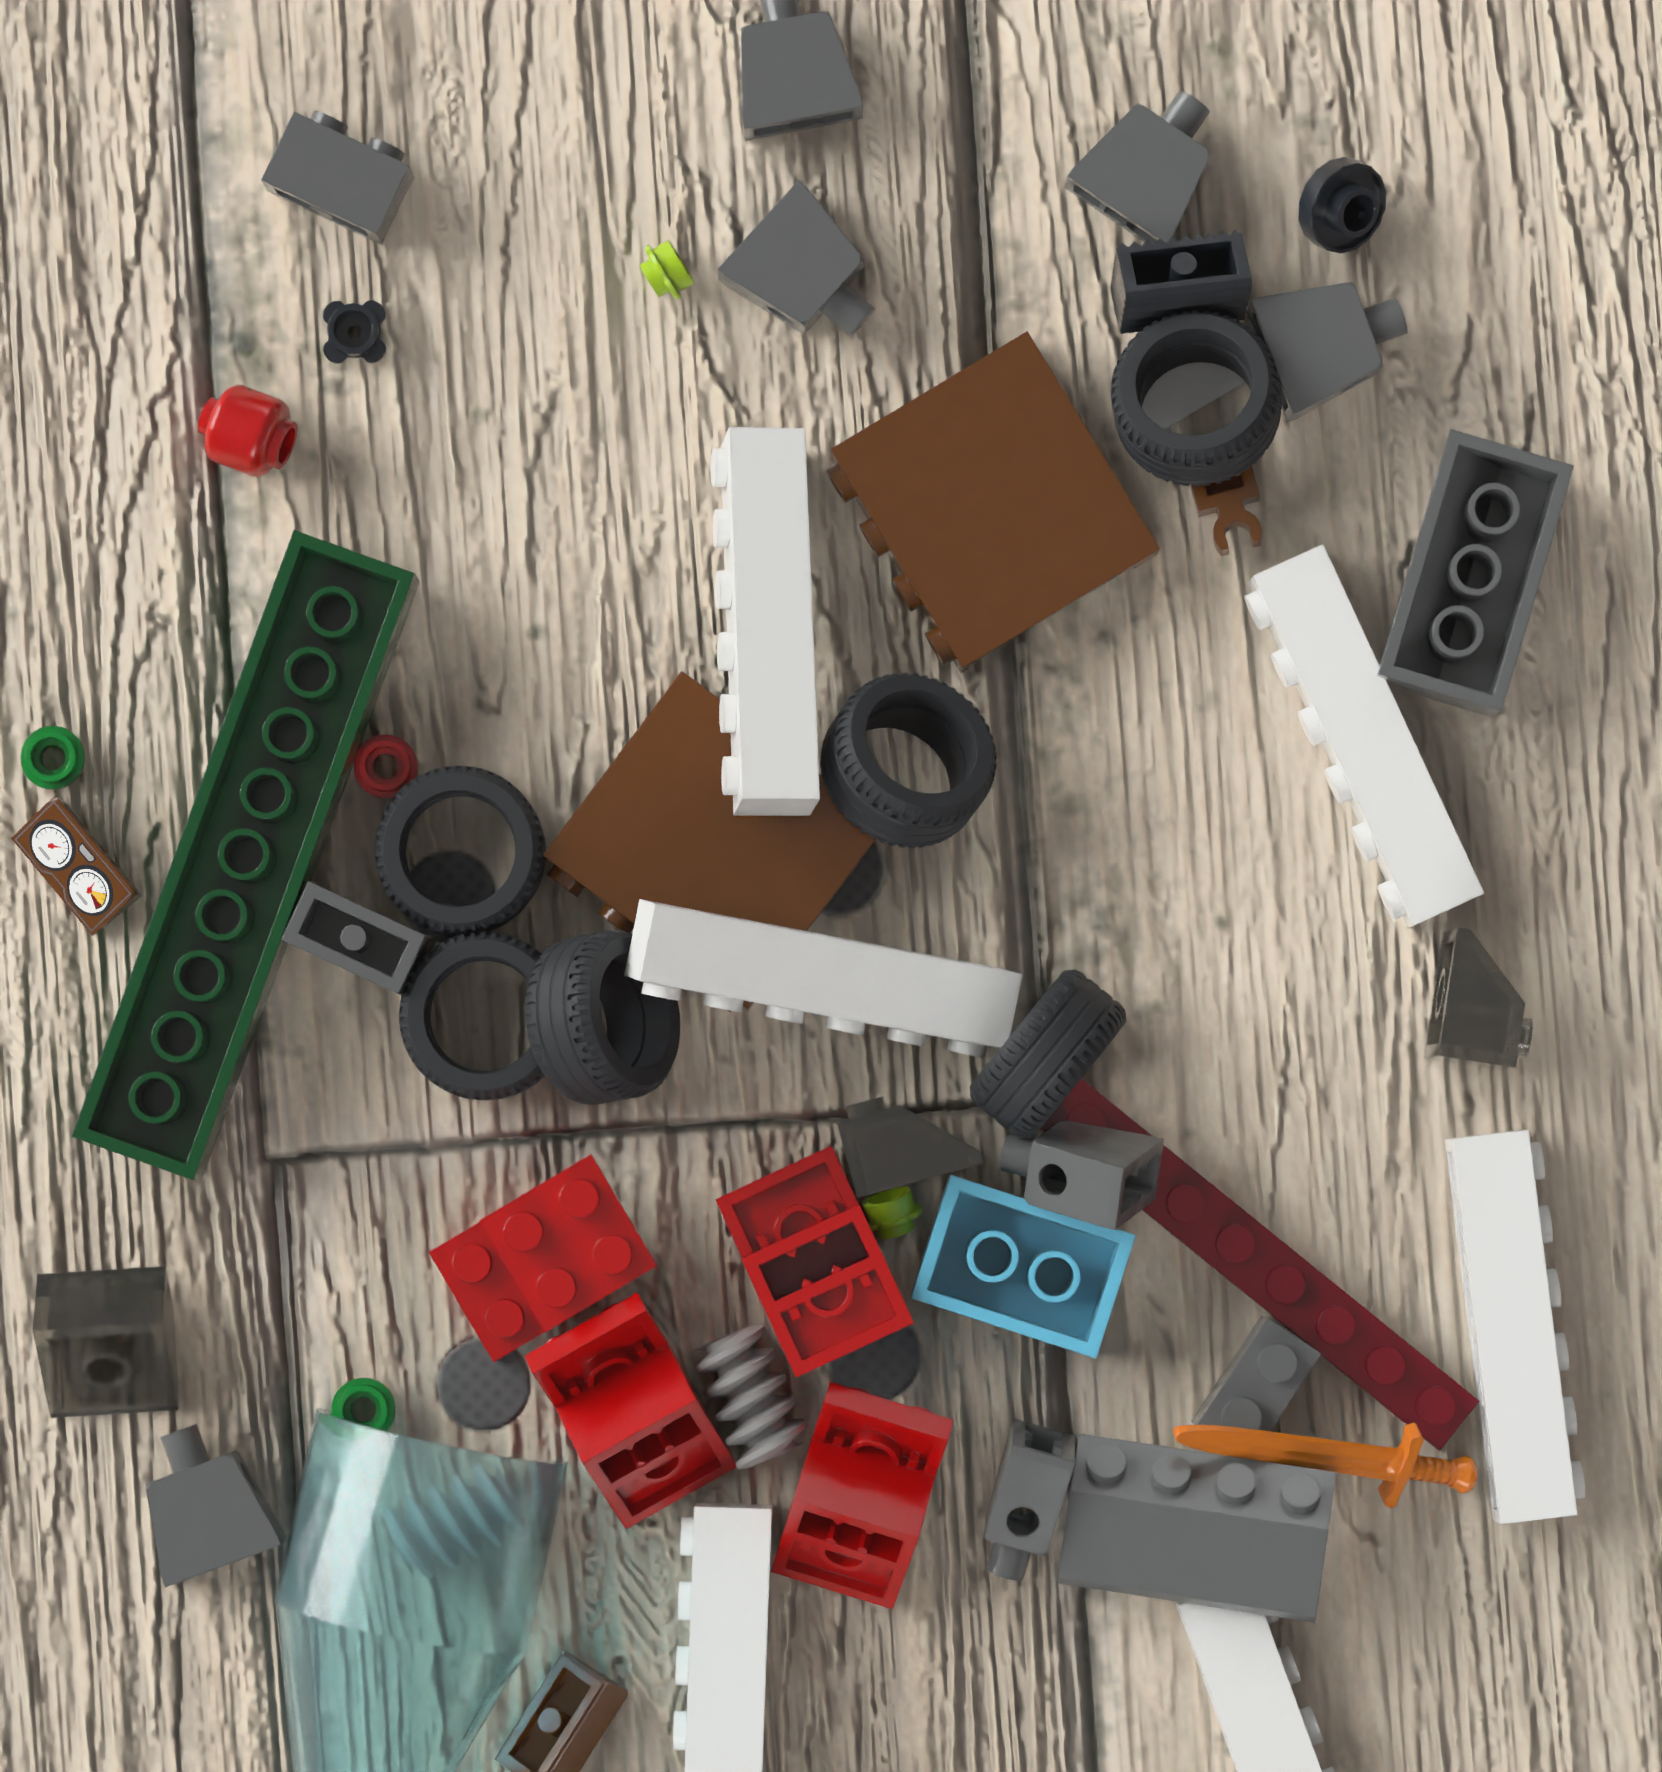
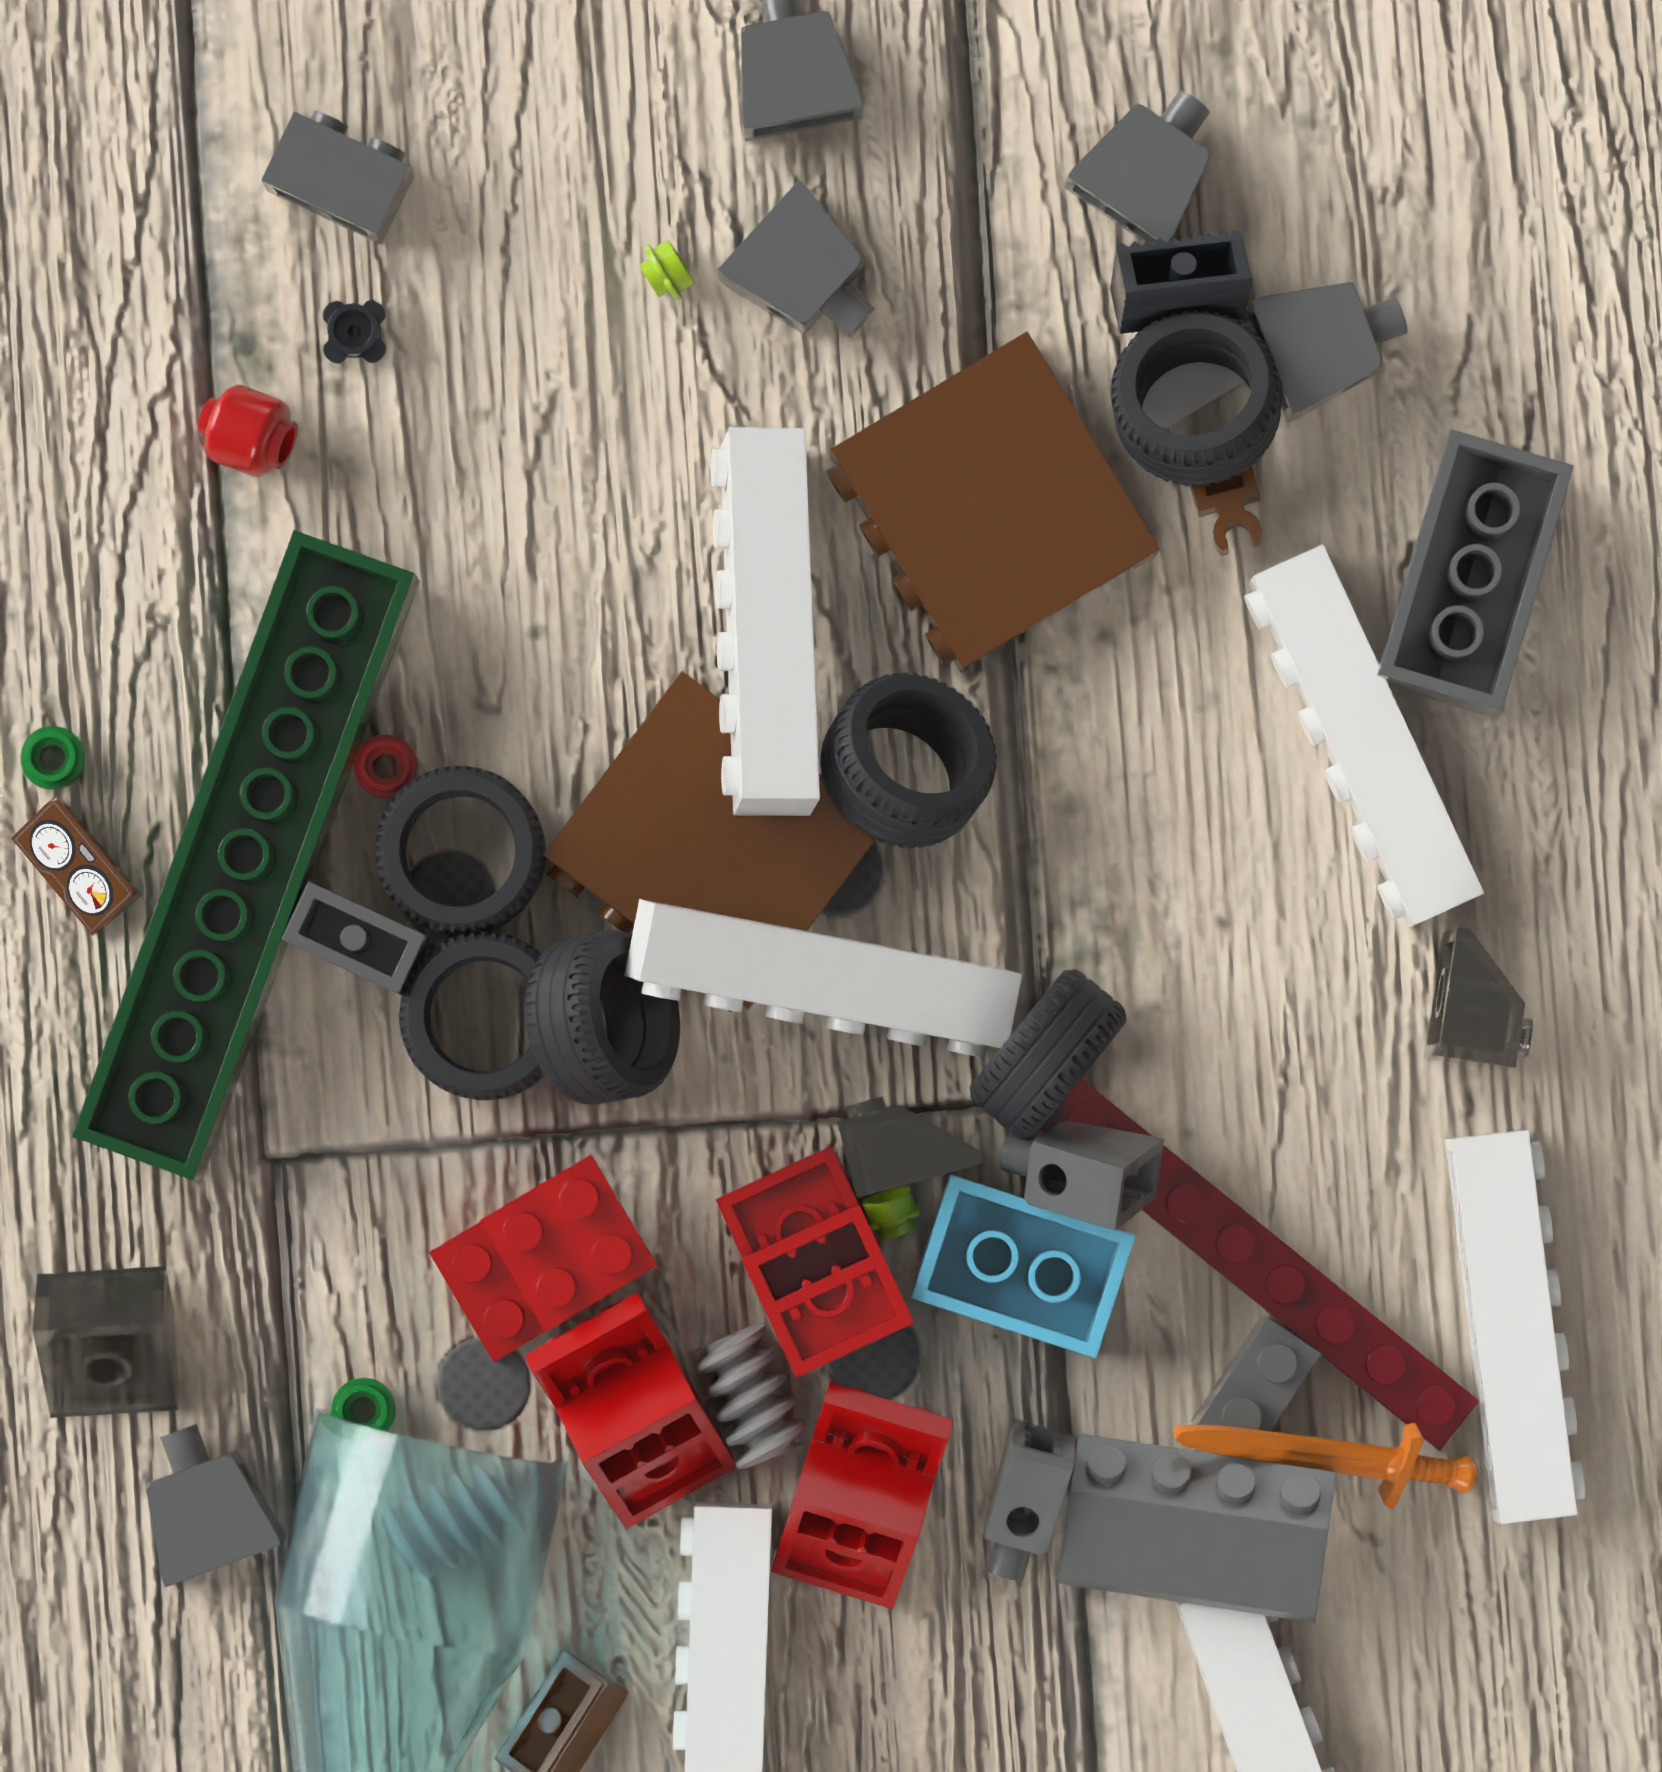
black plate [1298,157,1386,254] -> none

